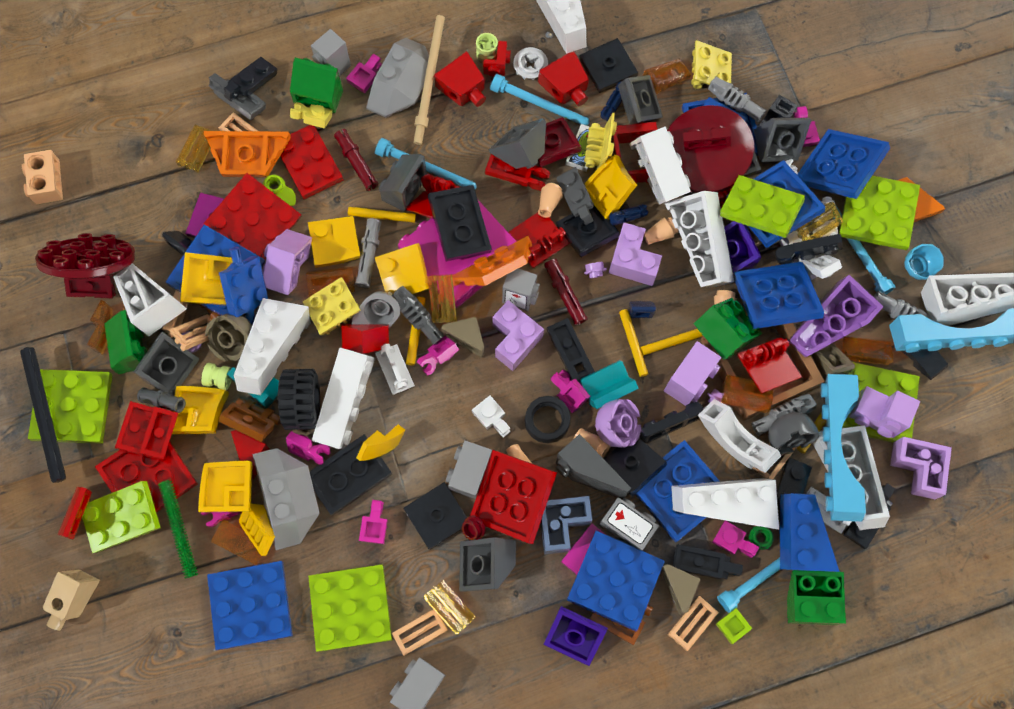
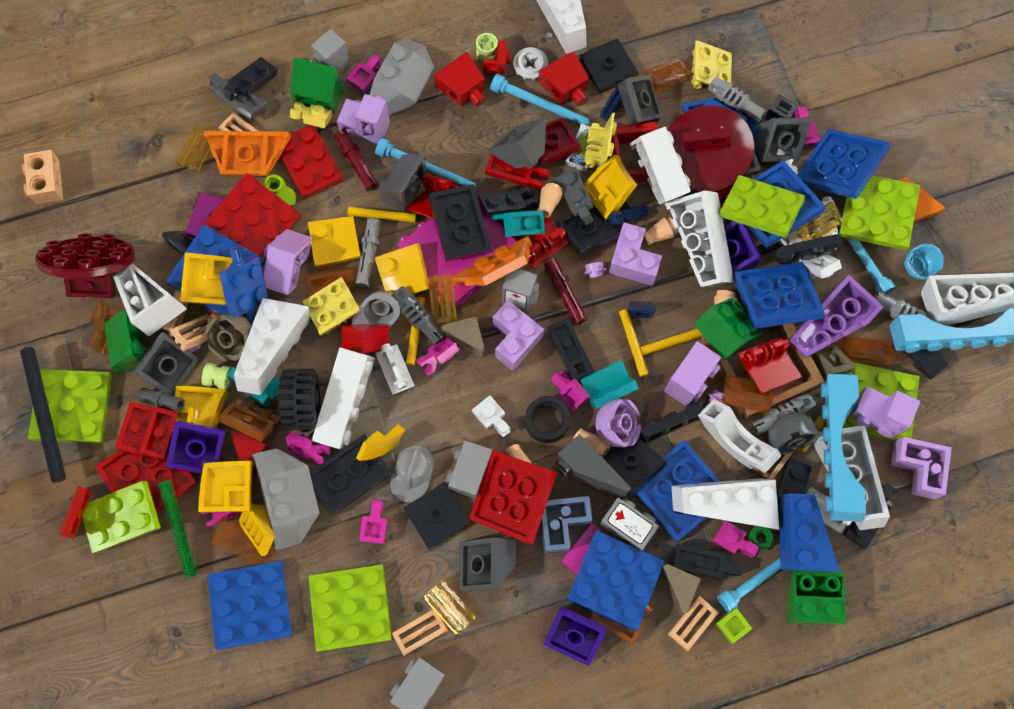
tan torso [43,569,100,631] -> none
tan bar [413,15,445,145] -> none
dark red plate [462,515,485,540] -> none
none -> dark purple slope [166,420,225,473]
none -> lavender brick [337,94,390,144]
none -> light grey piece [390,446,434,502]
none -> black hinge [477,187,540,218]
none -> teal panel [492,210,545,237]

